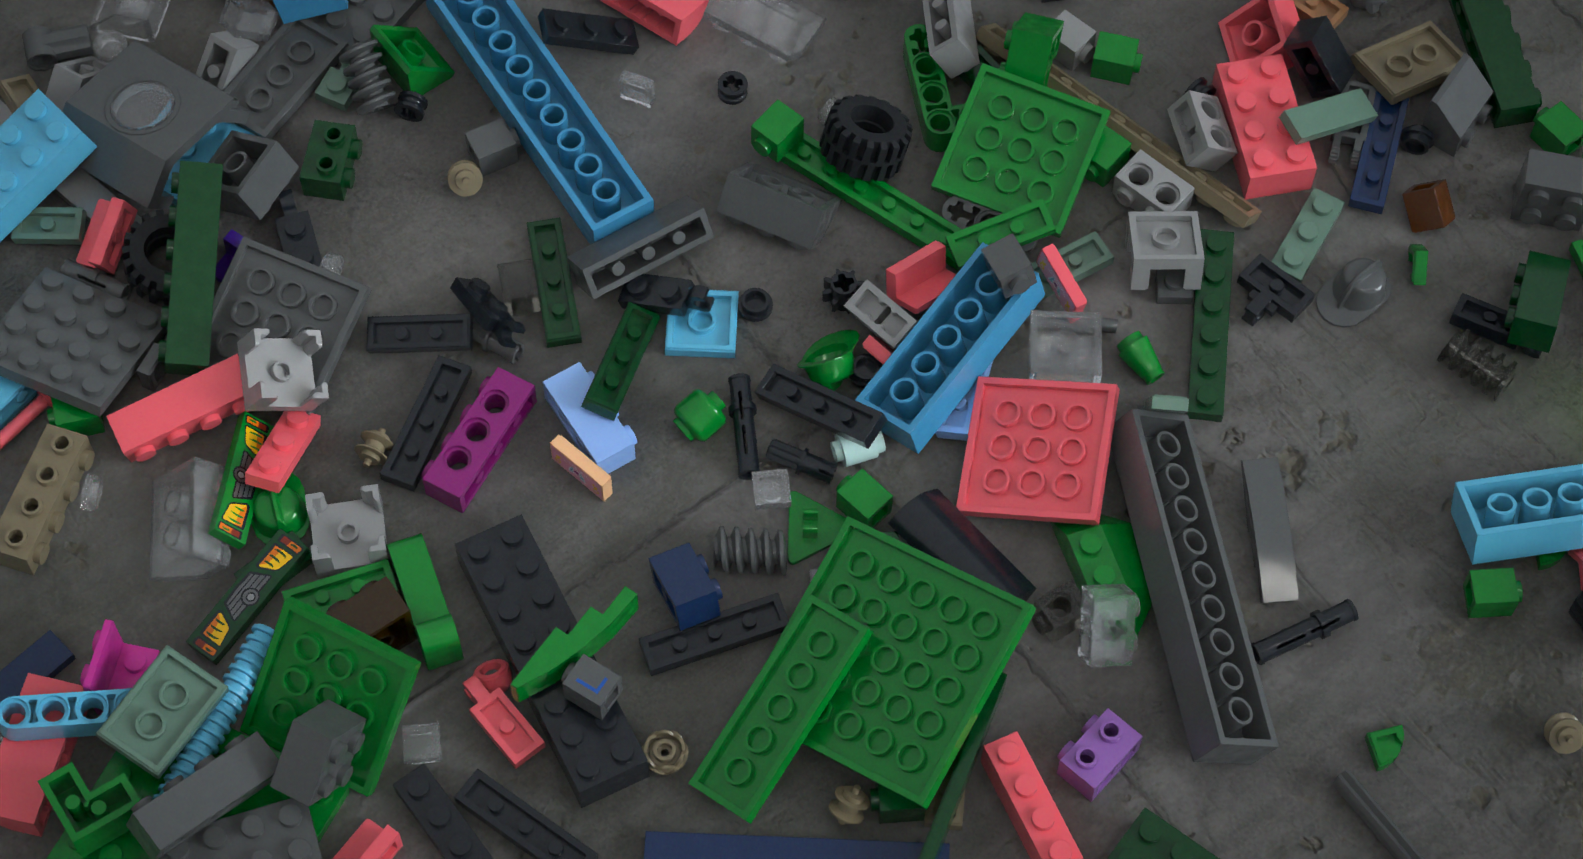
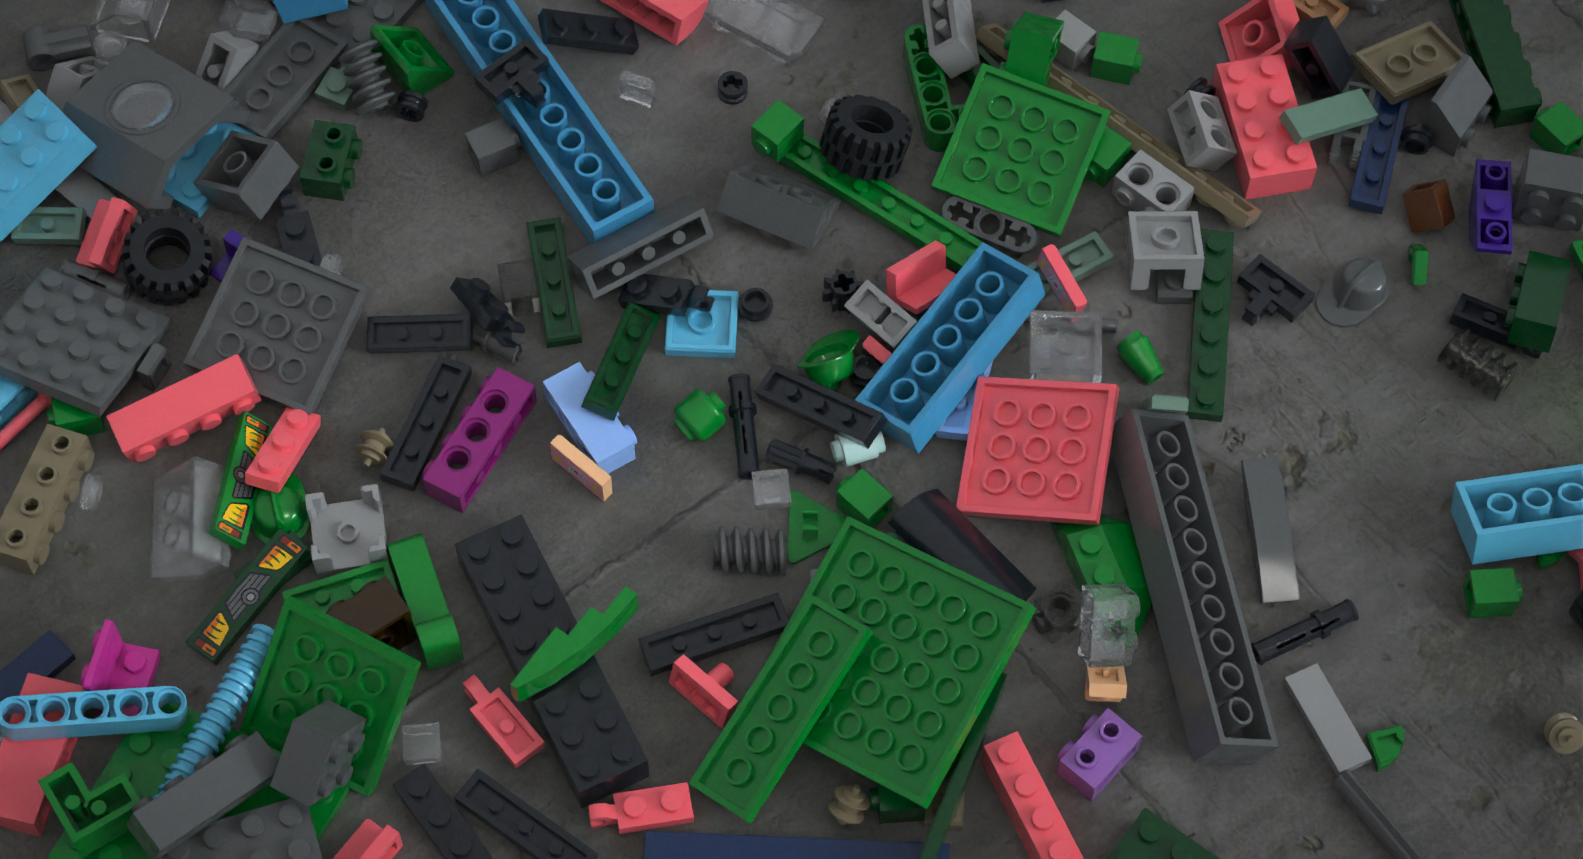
sand green tile [96,645,229,780] -> none
dark green brick [158,161,223,375] -> none
light grey panel [237,328,329,411] -> none
dark tan wheel [447,160,483,197] -> none
coral piece [473,659,512,693] -> none
dark grey brick [561,654,623,720] -> none
dark tan plate [642,730,689,775] -> none
dark blue brick [648,543,723,631] -> none
green plate [945,198,1056,271] -> none
dark grey brick [981,233,1037,299] -> none
sand green plate [1271,187,1345,283] -> none
none -> black hinge [474,38,550,108]
none -> coral plate [588,782,694,834]
none -> coral tile [668,654,738,729]
none -> light nougat bracket [1084,664,1127,702]
none -> light grey tile [1283,663,1372,776]
none -> dark purple slope [1469,159,1512,255]

